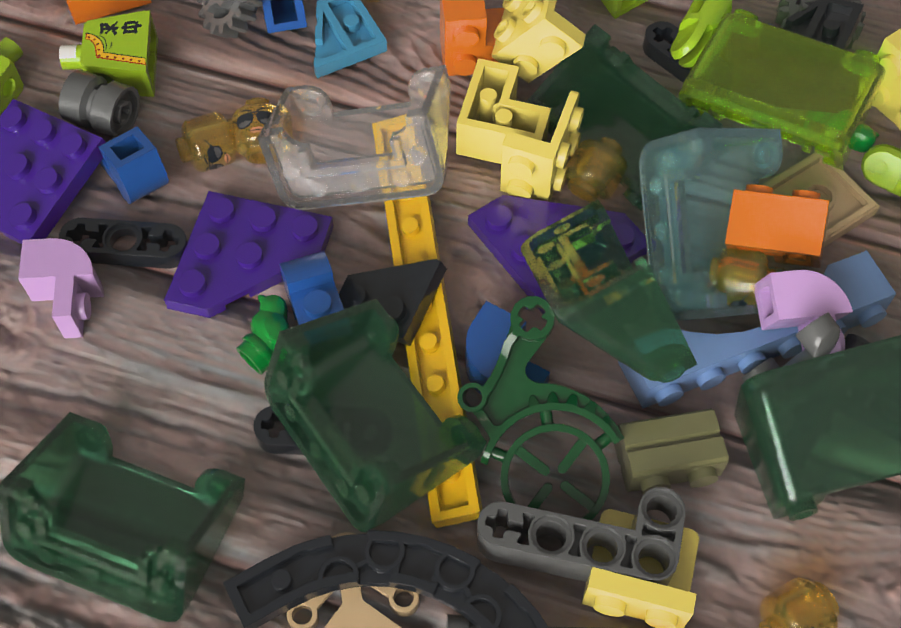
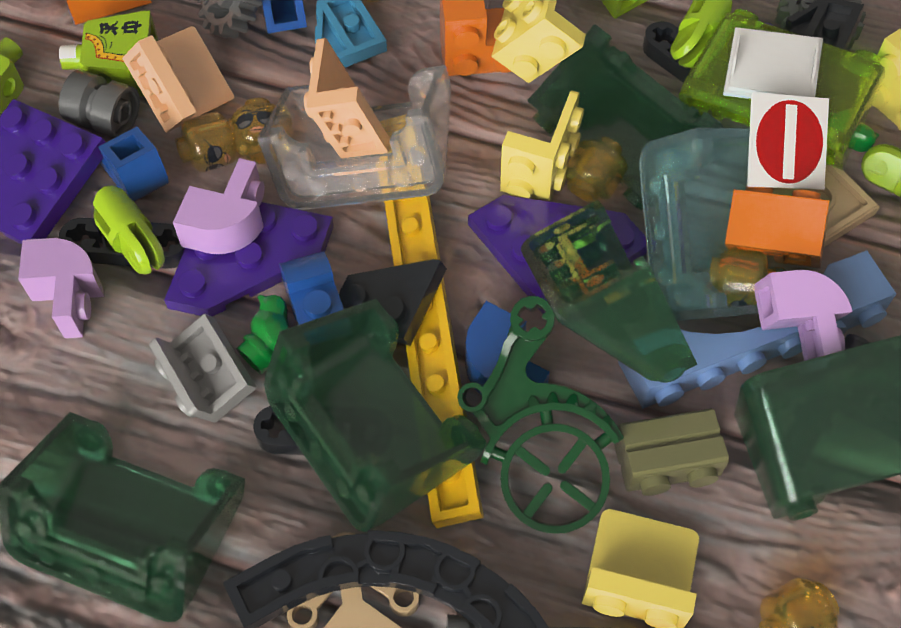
light yellow brick [456,58,551,164] -> none
dark grey beam [477,487,686,586] -> none
dark grey bar [742,312,840,395] -> none
none -> lime arm [93,185,165,274]
none -> light nougat bracket [122,26,234,133]
none -> light grey bracket [149,313,257,423]
none -> lavender brick [173,158,265,254]
none -> light nougat bracket [304,38,390,158]
none -> white piece [723,27,823,99]
none -> piece [747,92,829,190]

